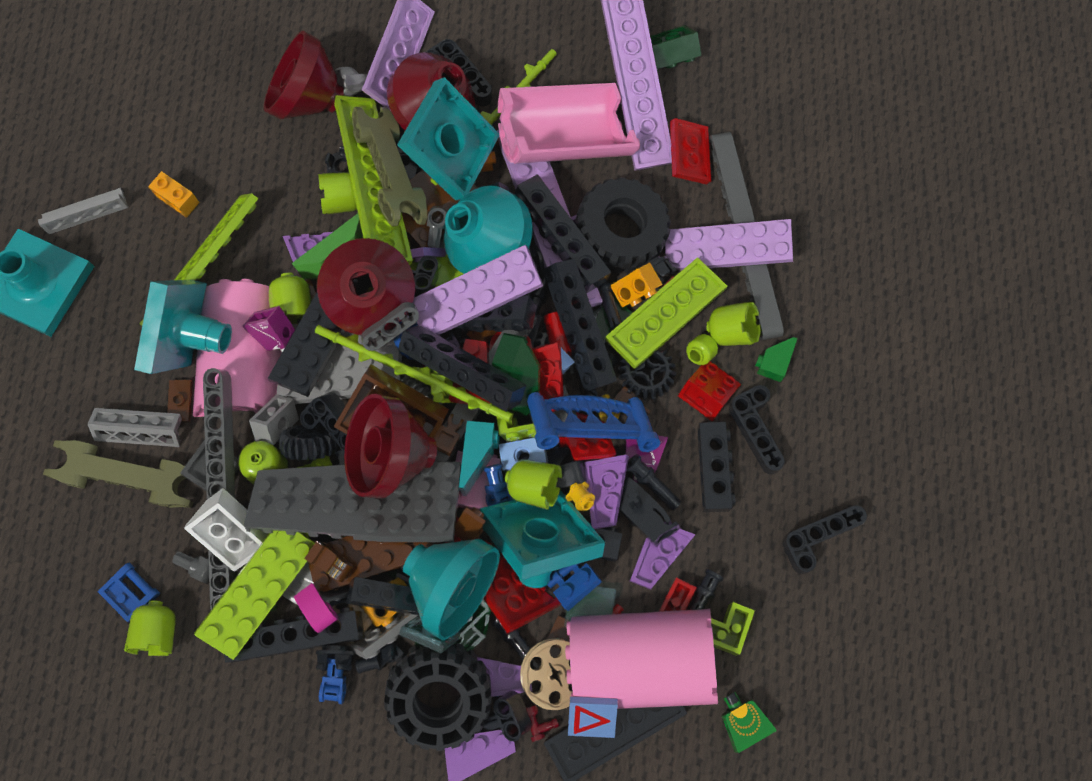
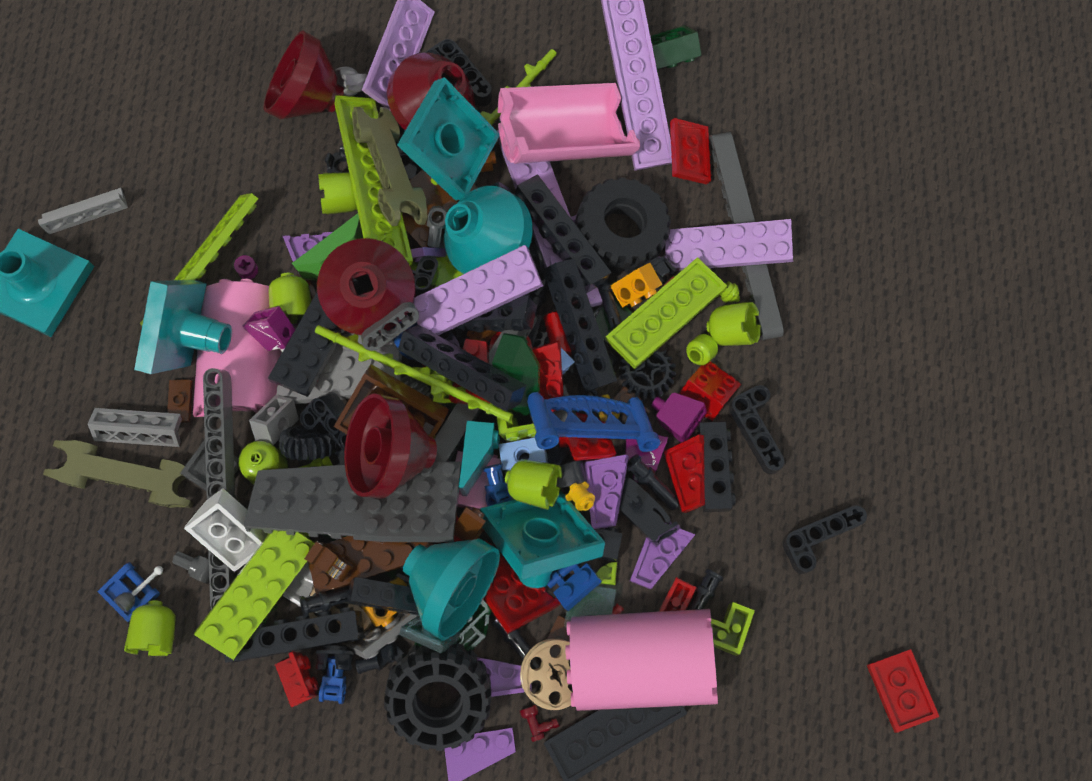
light orange brick [148,171,200,218] -> none
dark pink panel [294,583,338,633] -> none
reddish brown plate [433,413,464,456] -> none
black beam [484,691,532,742] -> none
medium blue tile [568,697,618,738] -> none
green torso [721,692,777,753] -> none
green slope [755,337,797,382] -> none
none -> hinge [114,566,163,613]
none -> magenta wheel [234,255,258,280]
none -> red bracket [275,651,319,708]
none -> lime tile [596,562,617,585]
none -> magenta torso [651,393,707,443]
none -> red wing [664,434,705,513]
none -> lime plate [720,282,740,302]
none -> red plate [867,649,940,733]

